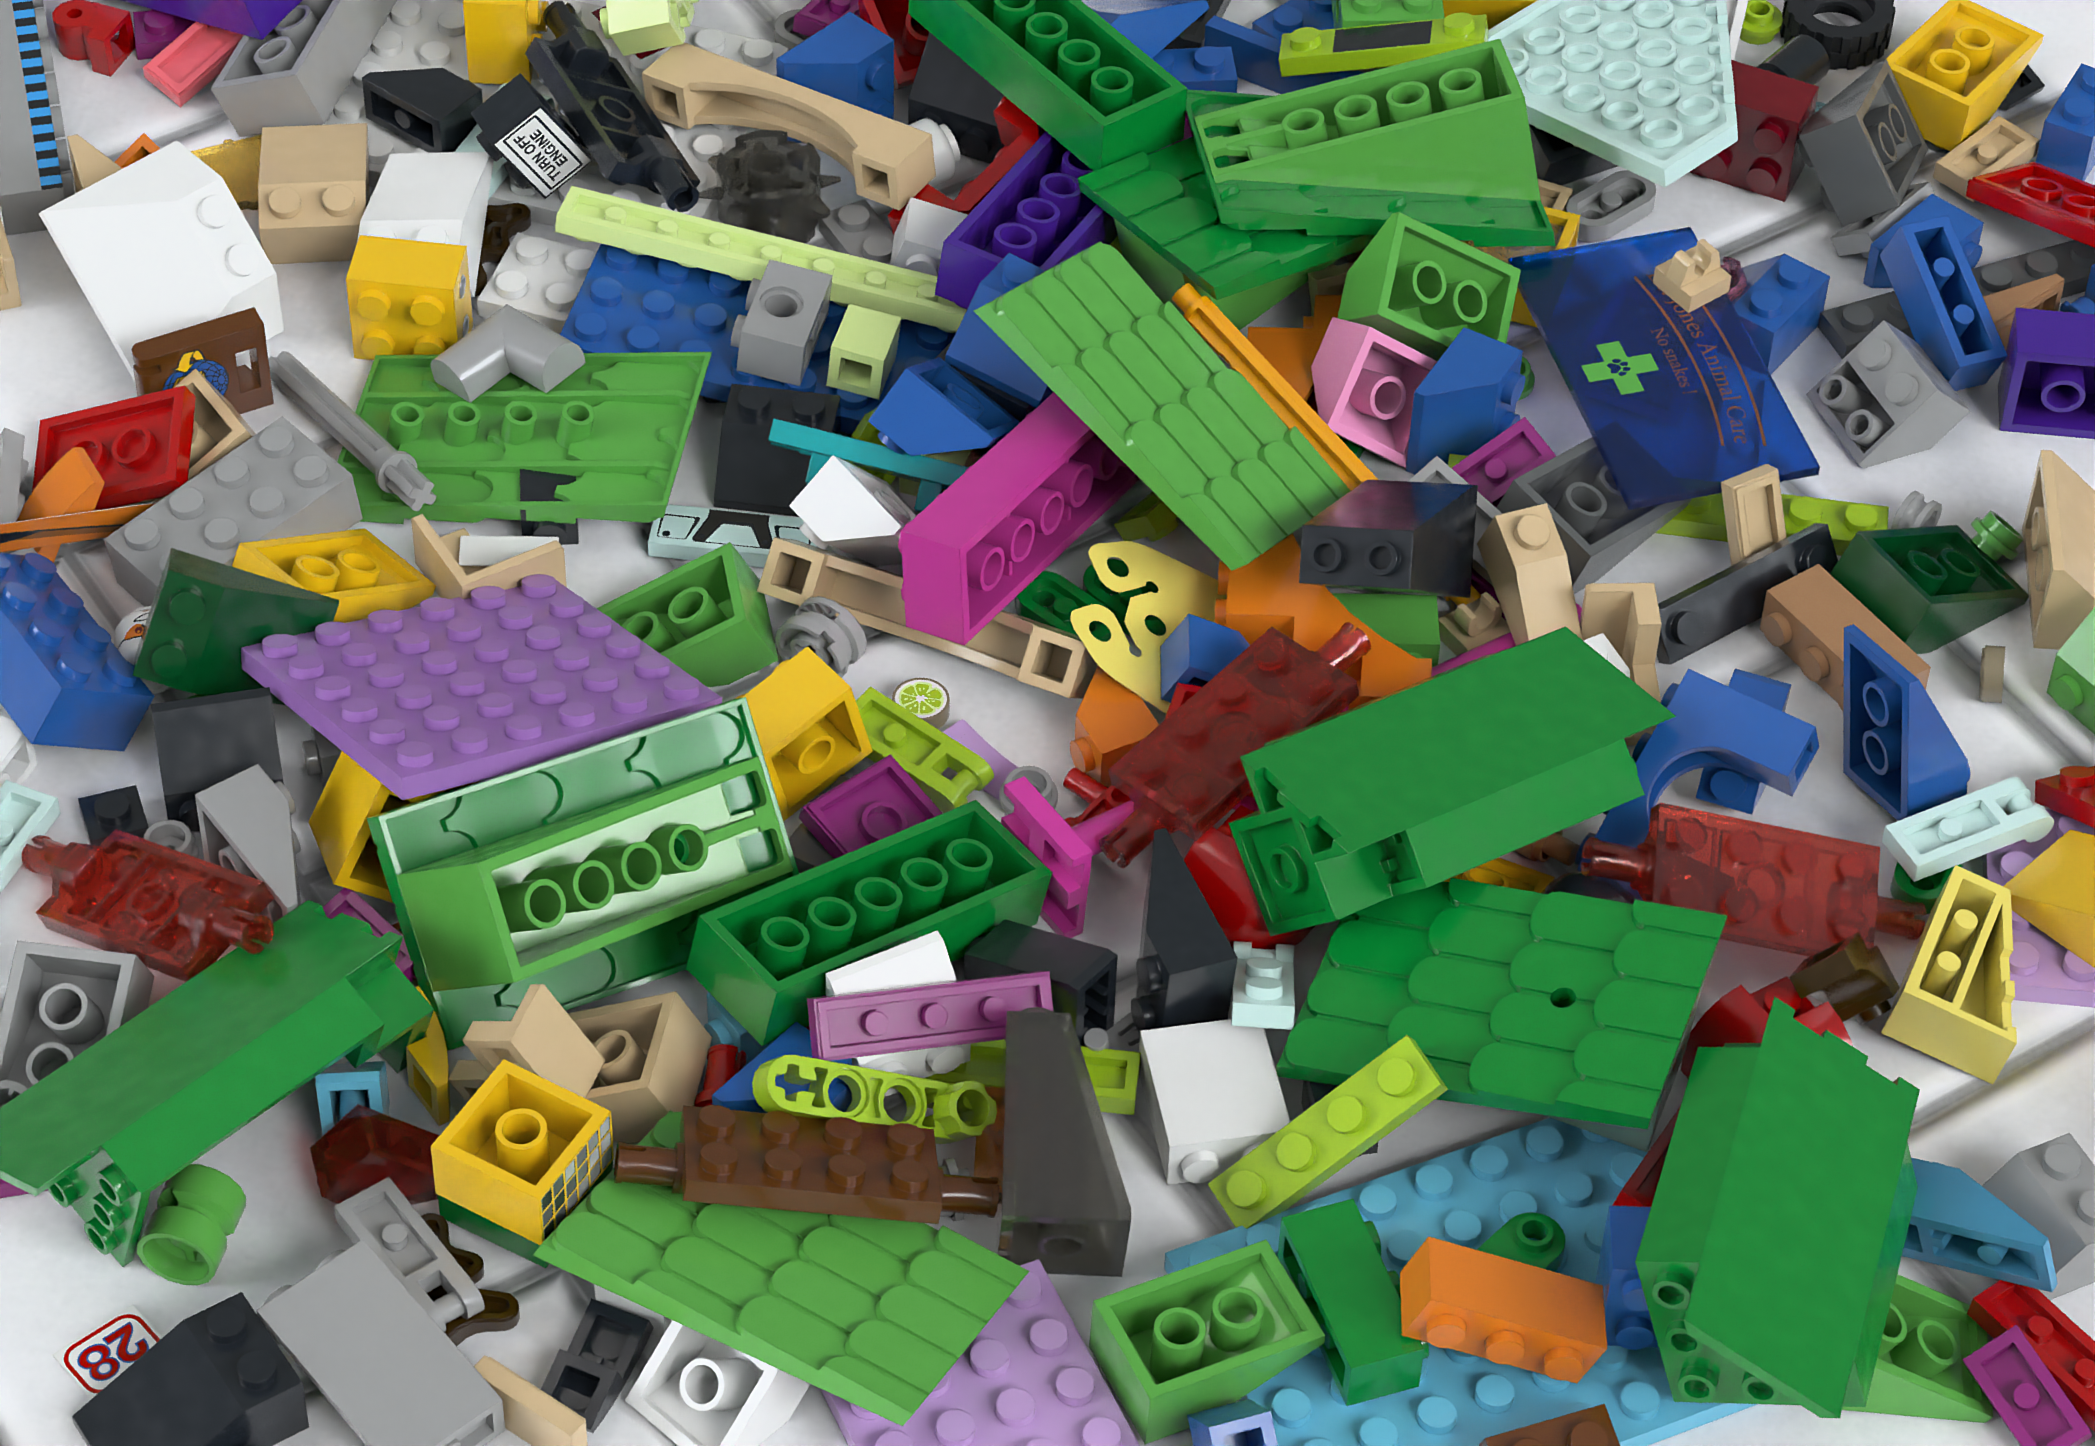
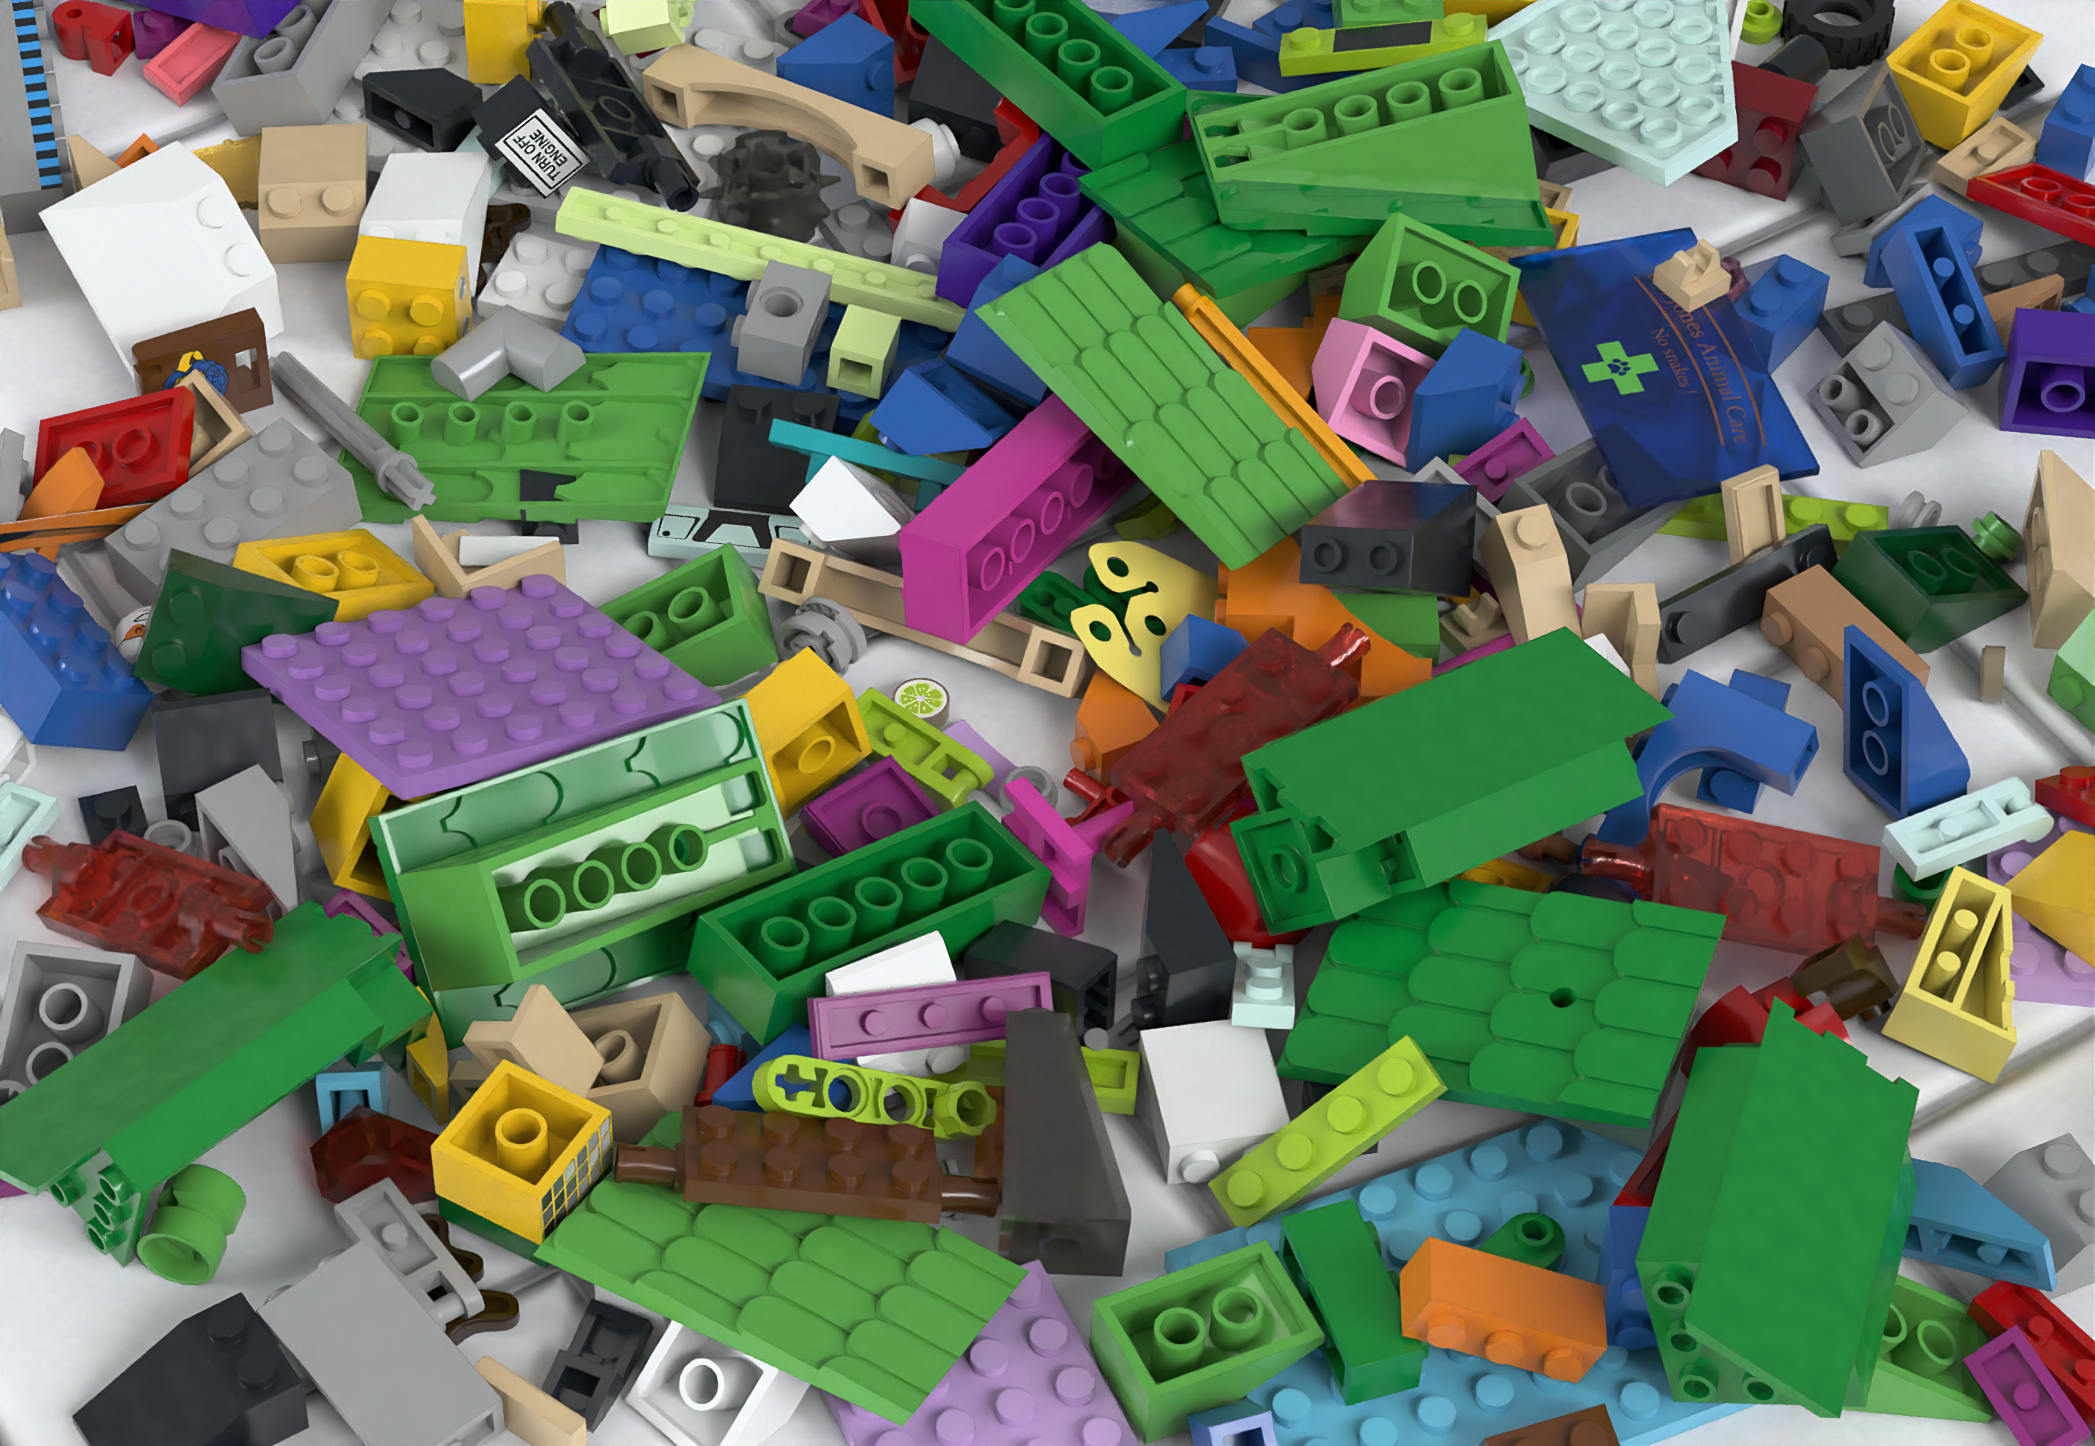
sticker [52,1304,163,1399] -> none
light grey plate [1566,170,1656,243] -> none

